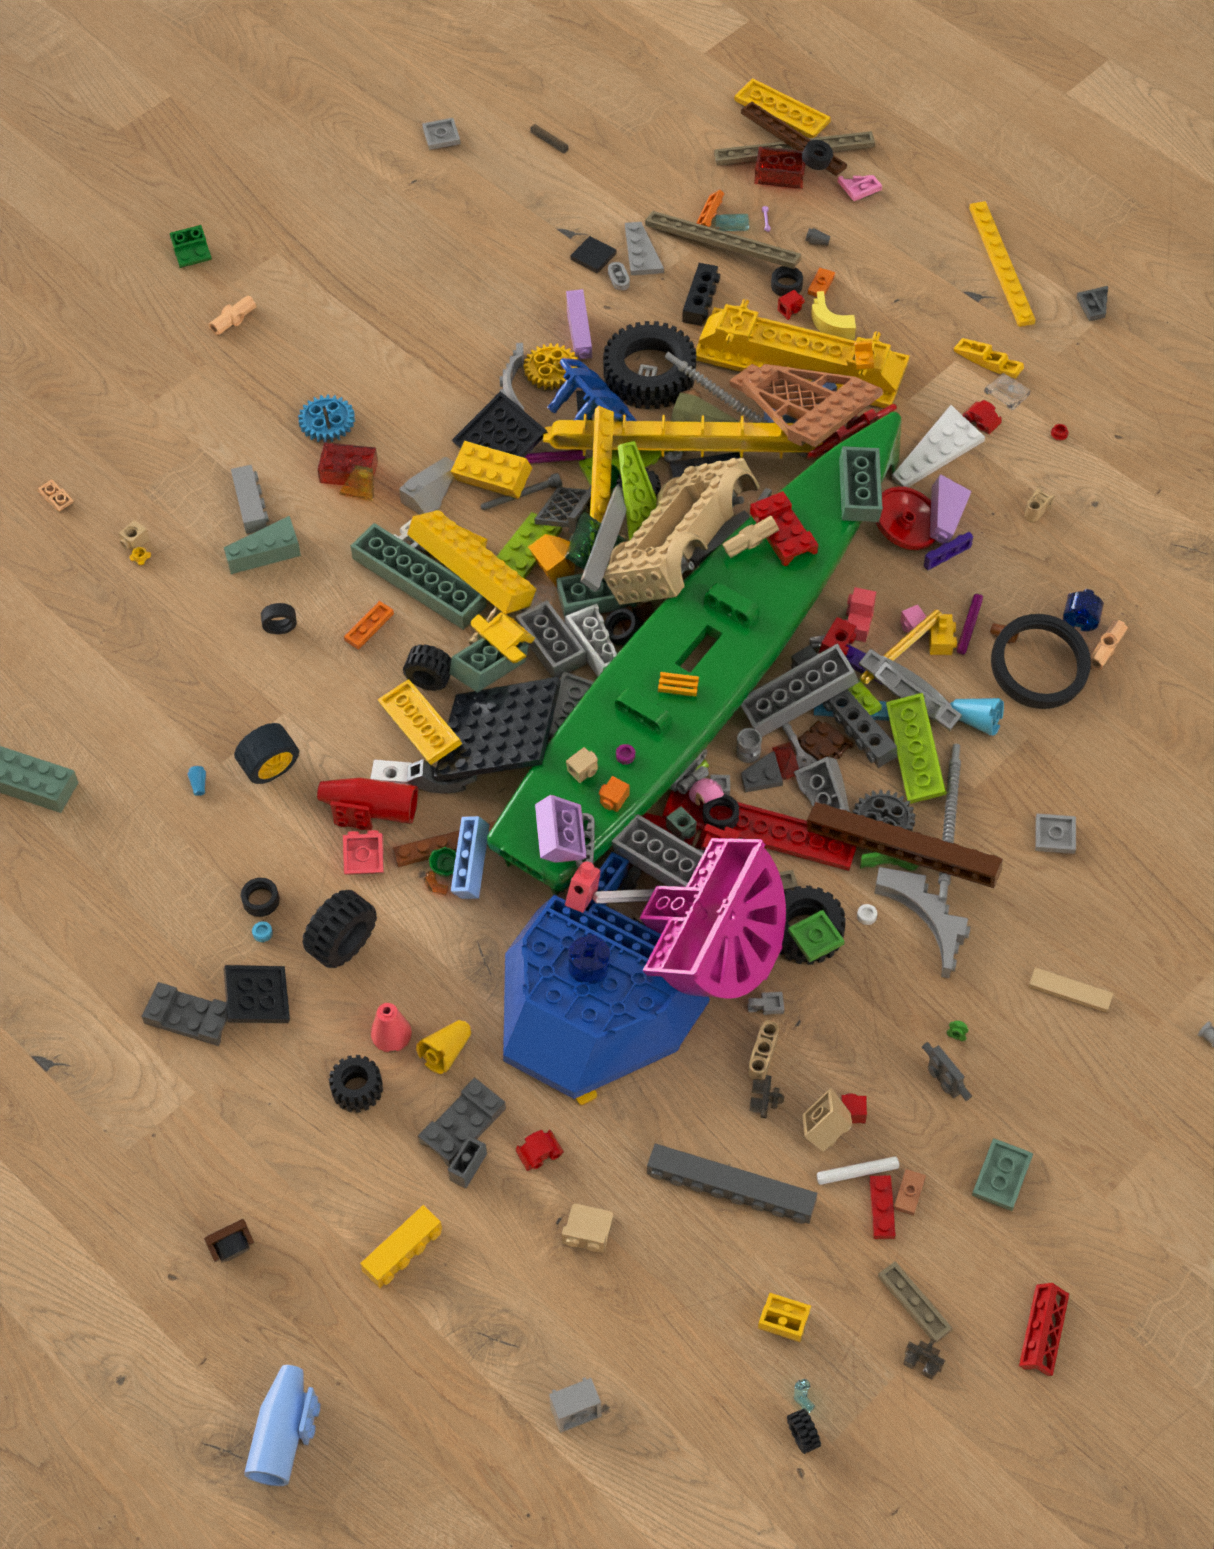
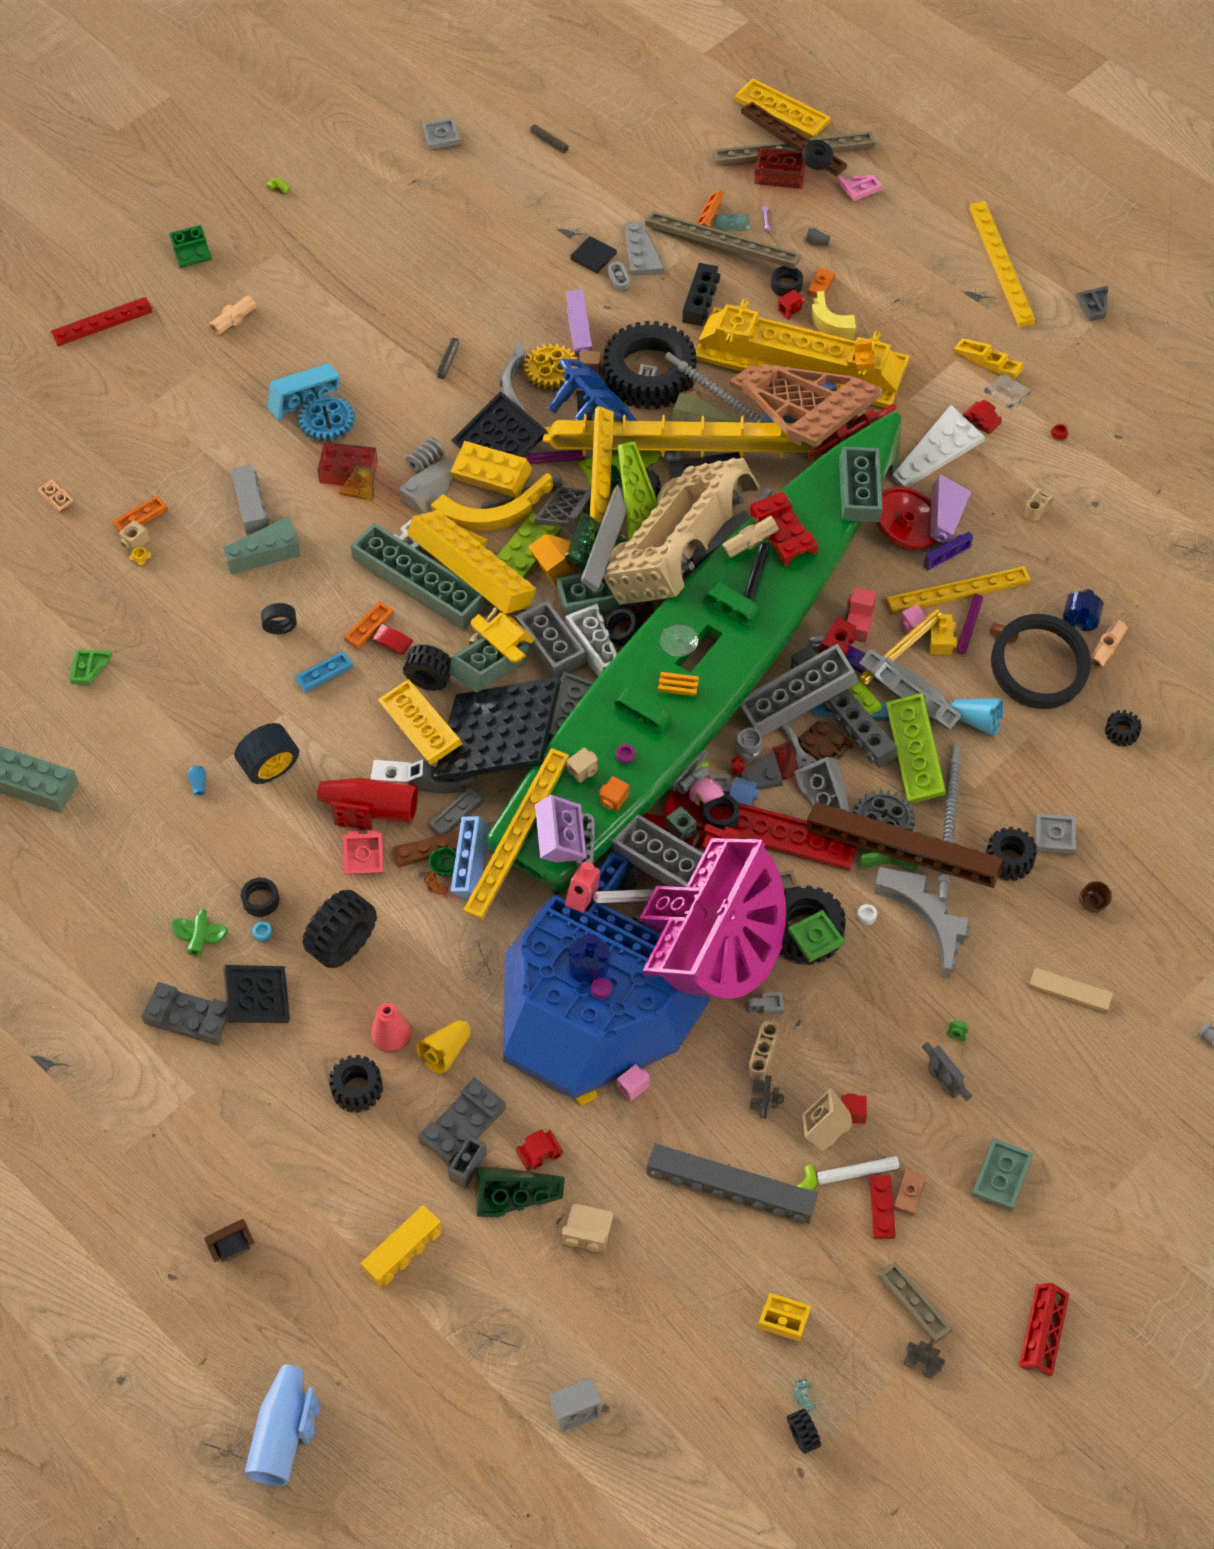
none -> red plate [51,297,153,346]
none -> bright green wing [70,650,112,685]
none -> orange plate [112,495,168,532]
none -> bright green plant [172,909,228,956]
none -> lime arm [267,178,291,194]
none -> medium azure wedge [267,363,340,420]
none -> dark azure plate [295,651,353,693]
none -> red slope [371,624,413,655]
none -> light grey piece [405,437,444,472]
none -> light grey tile [429,788,483,835]
none -> yellow arch [431,473,553,531]
none -> clear smoke axle [436,337,460,379]
none -> yellow plate [463,748,569,920]
none -> dark green wedge [475,1167,565,1217]
none -> medium nougat brick [579,350,603,376]
none -> magenta tile [591,978,612,999]
none -> bright pink brick [617,1064,650,1102]
none -> clear dish [660,623,698,657]
none -> medium blue brick [729,777,760,806]
none -> red plate [731,756,745,775]
none -> black axle [744,542,770,601]
none -> lime arm [797,1165,818,1191]
none -> yellow tile [886,566,1031,615]
none -> black tyre [986,827,1037,881]
none -> reddish brown hair [1079,881,1112,913]
none -> black tyre [1105,710,1142,747]

